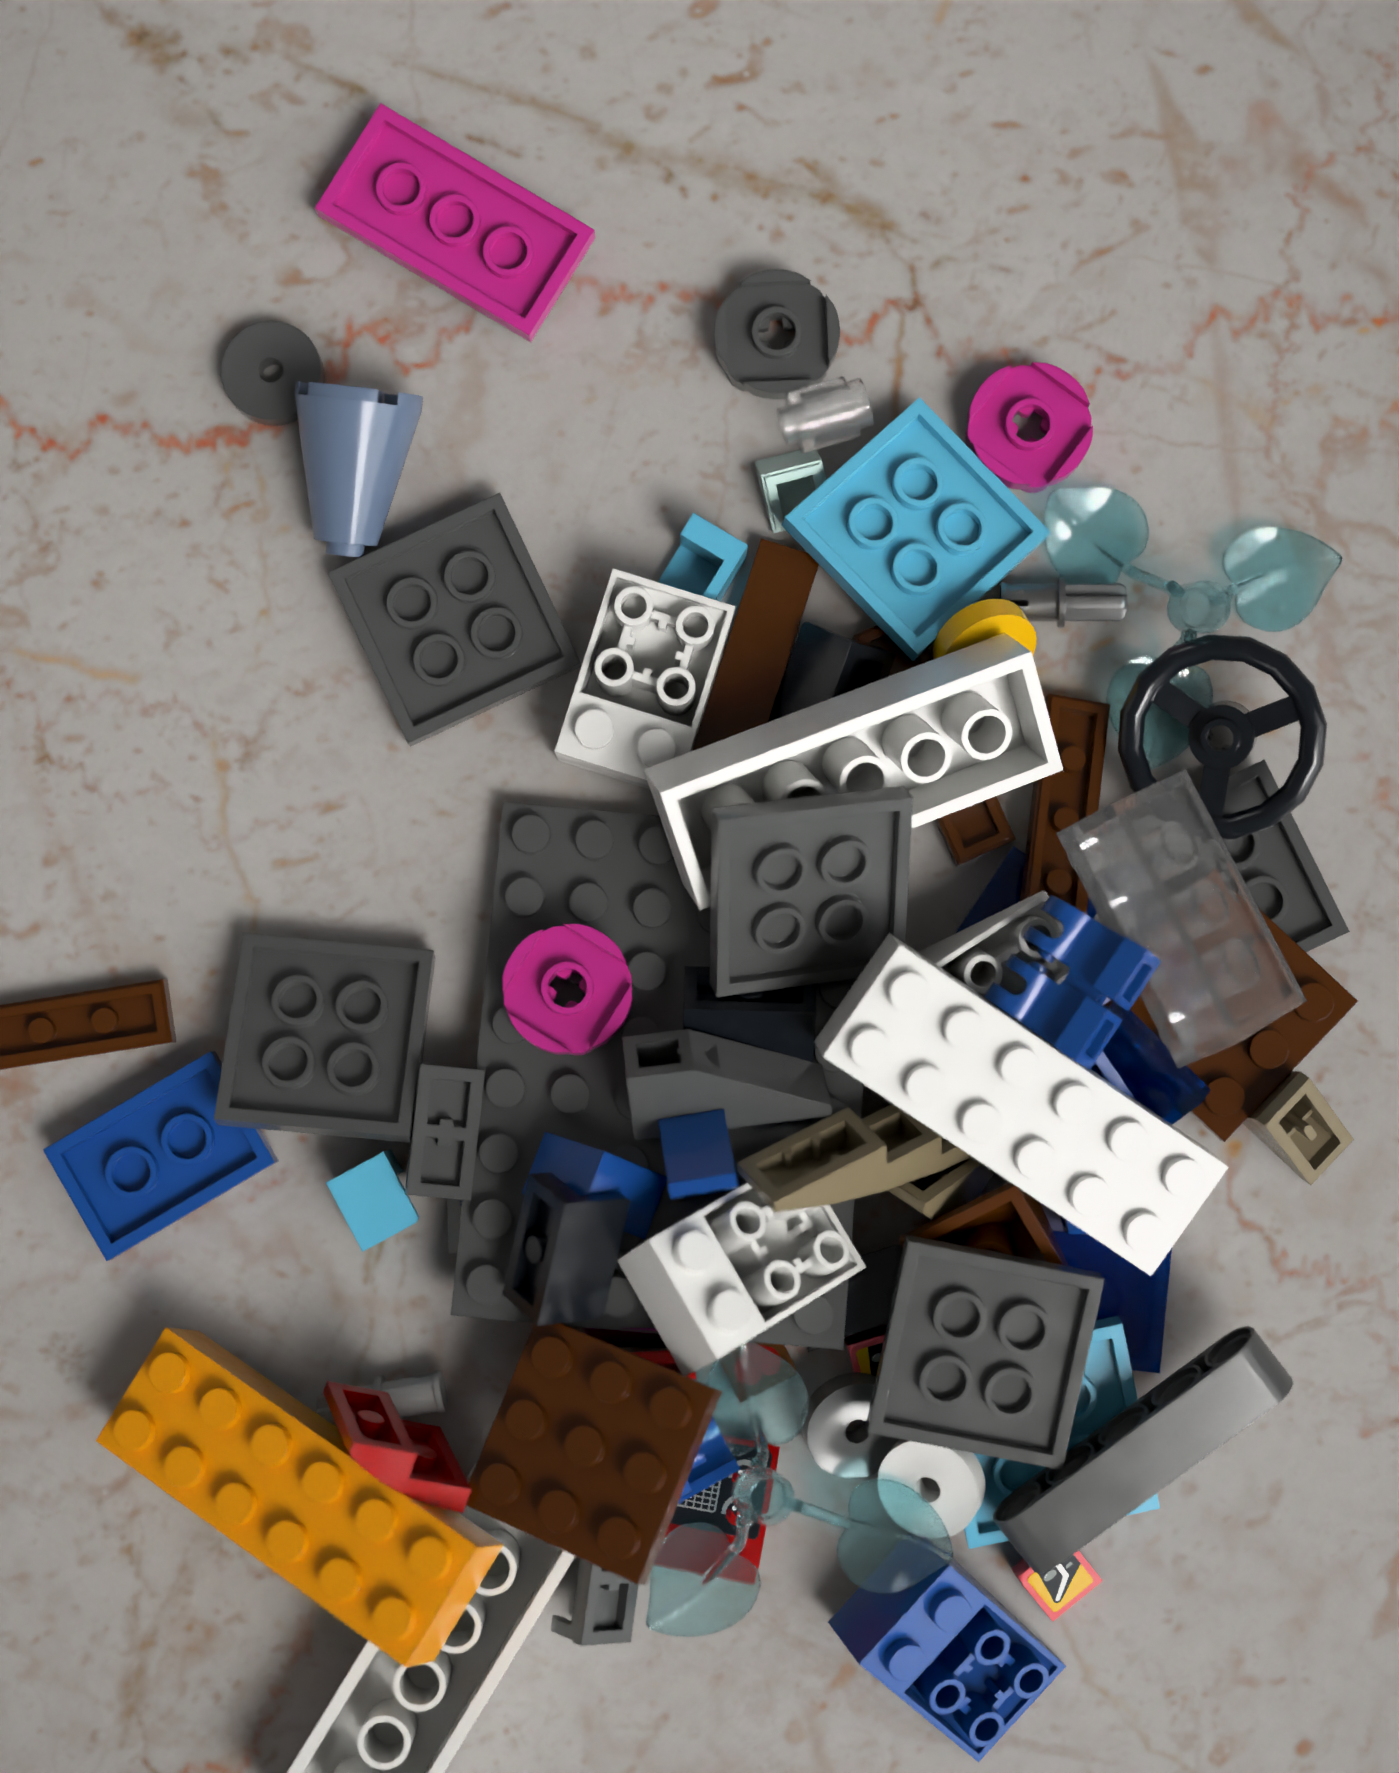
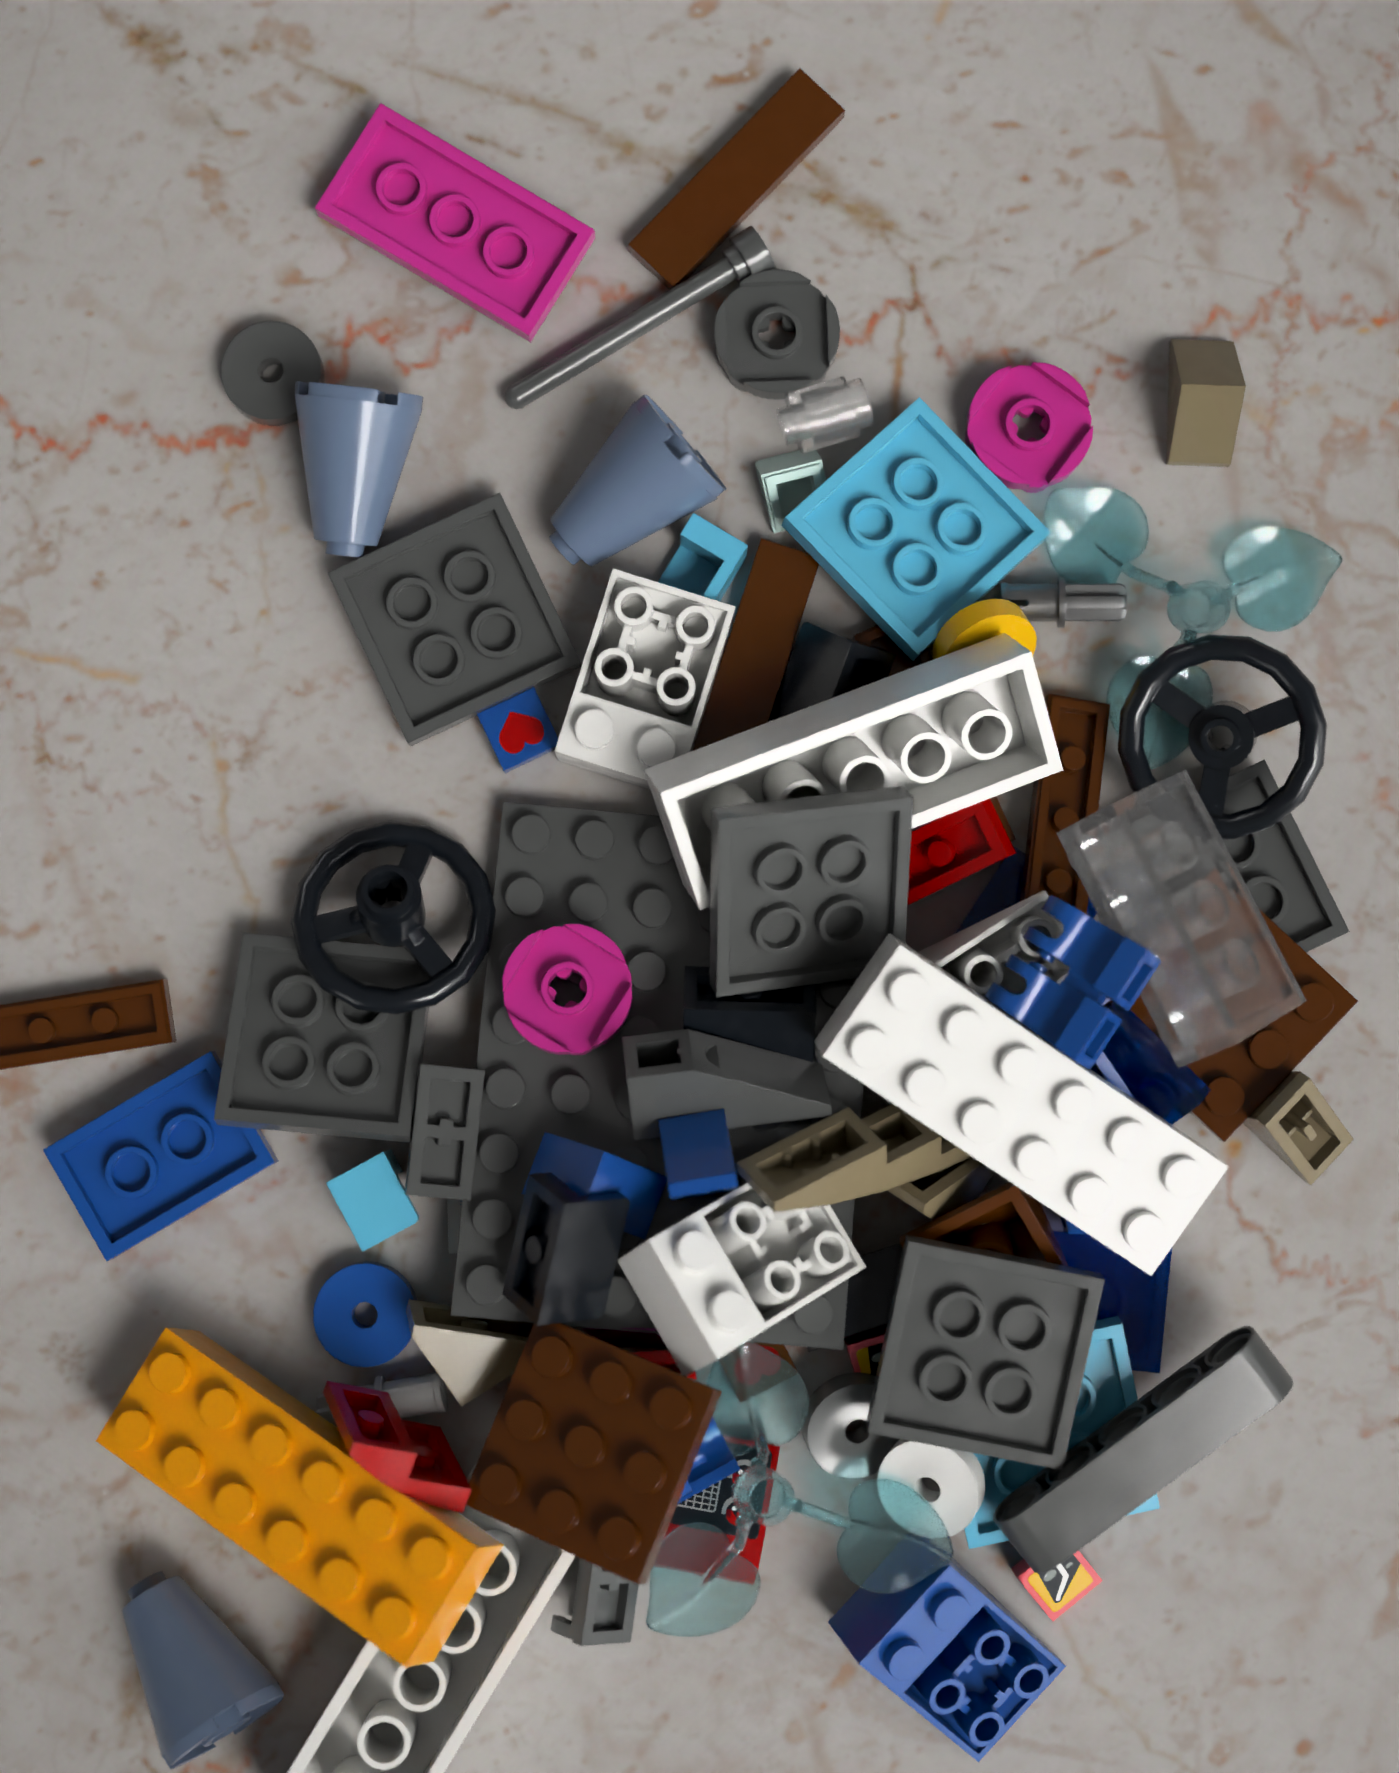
none -> sand blue cone [122,1571,284,1769]
none -> black piece [291,821,496,1015]
none -> blue piece [313,1261,417,1367]
none -> dark tan slope [406,1299,534,1407]
none -> blue tile [477,687,558,773]
none -> dark grey piece [504,226,776,409]
none -> sand blue cone [549,395,726,567]
none -> reddish brown tile [628,68,845,290]
none -> red plate [907,799,1016,906]
none -> dark tan slope [1166,339,1246,467]

